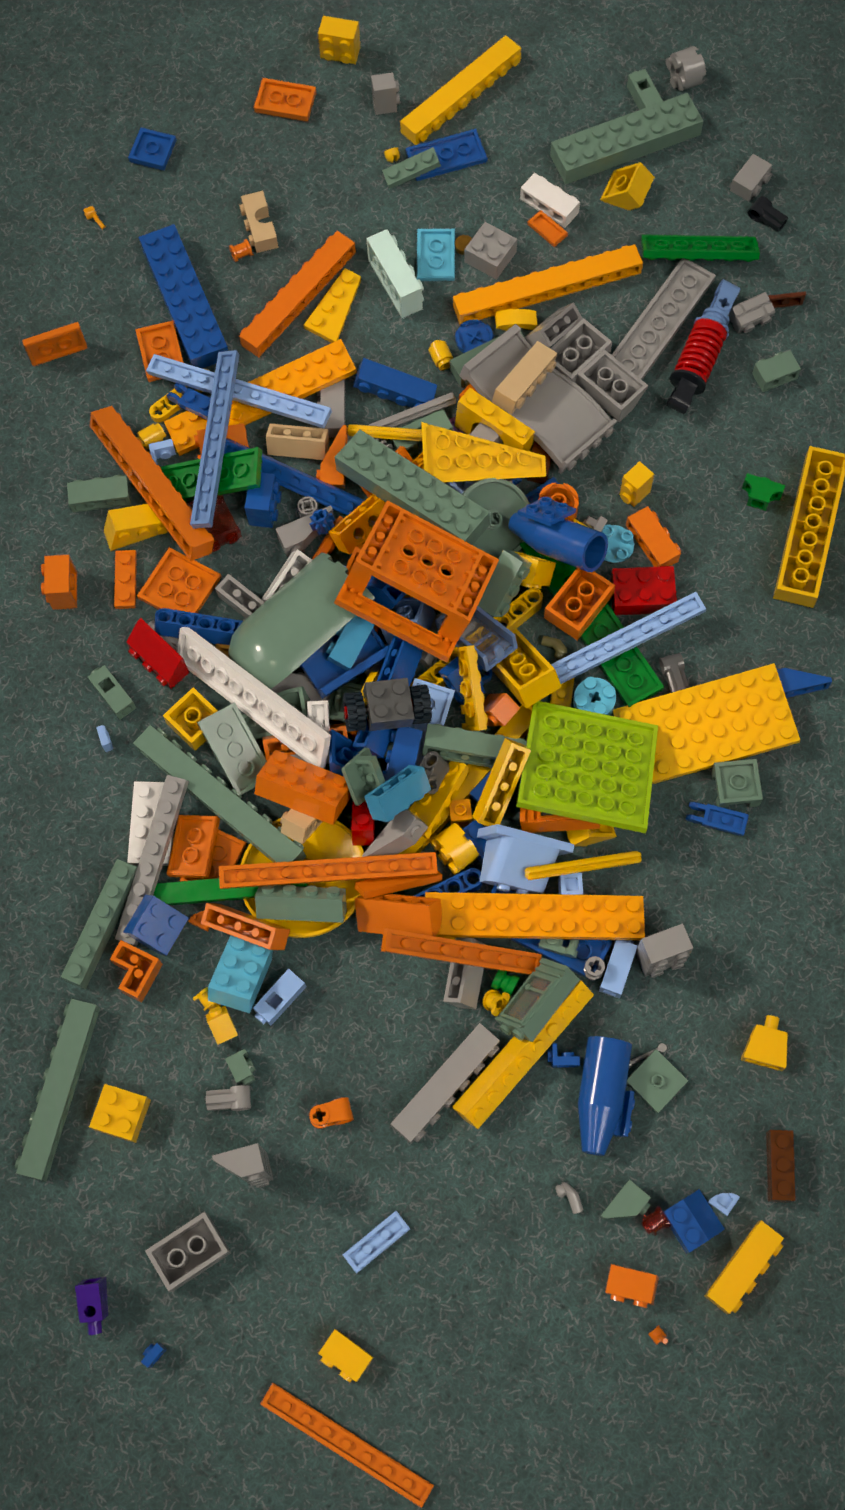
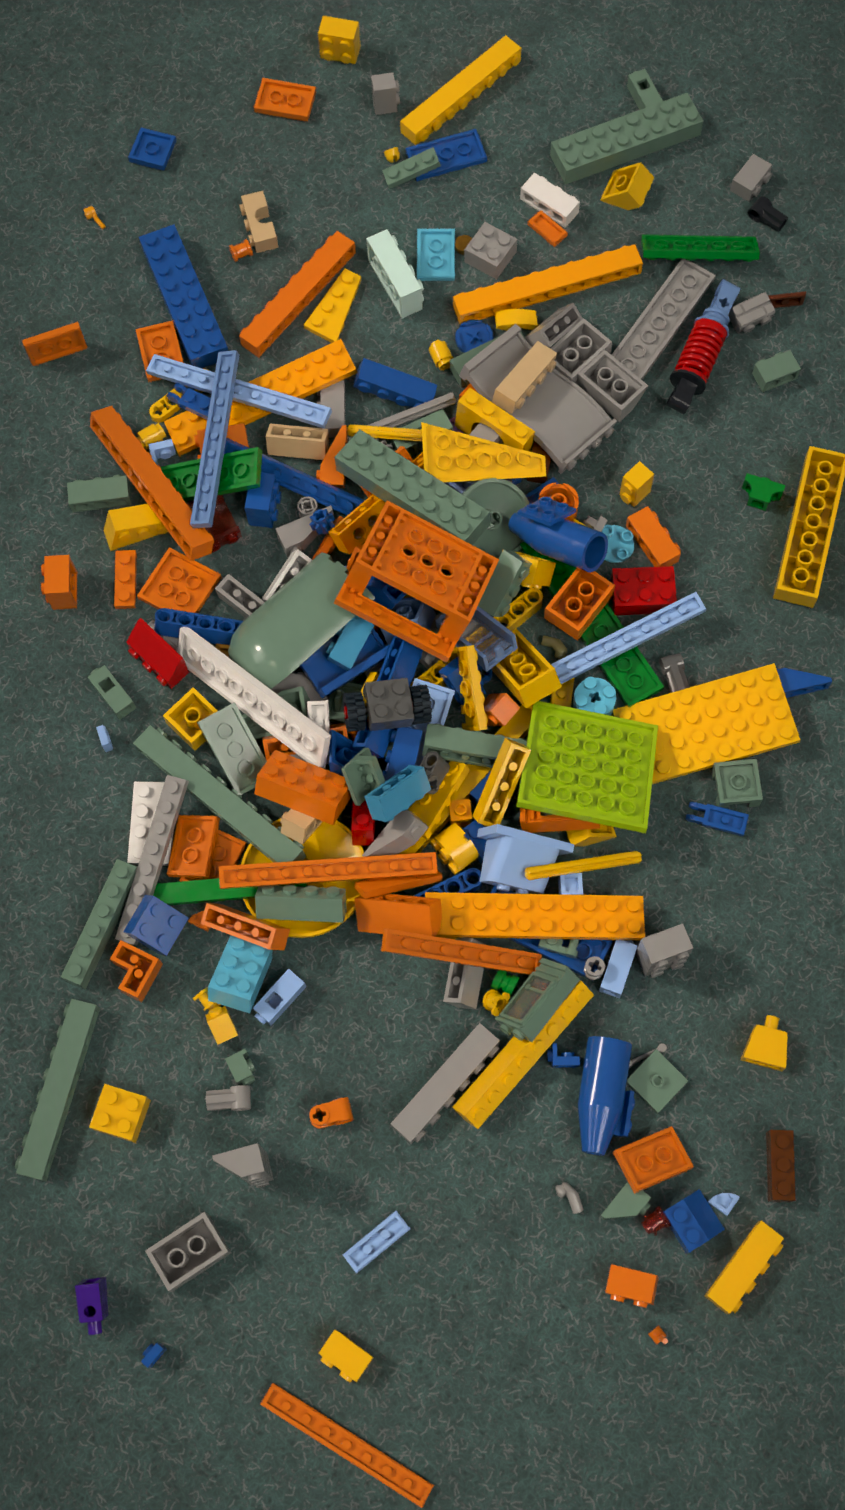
light grey brick [666,46,706,91] -> none
none -> orange tile [613,1126,694,1194]

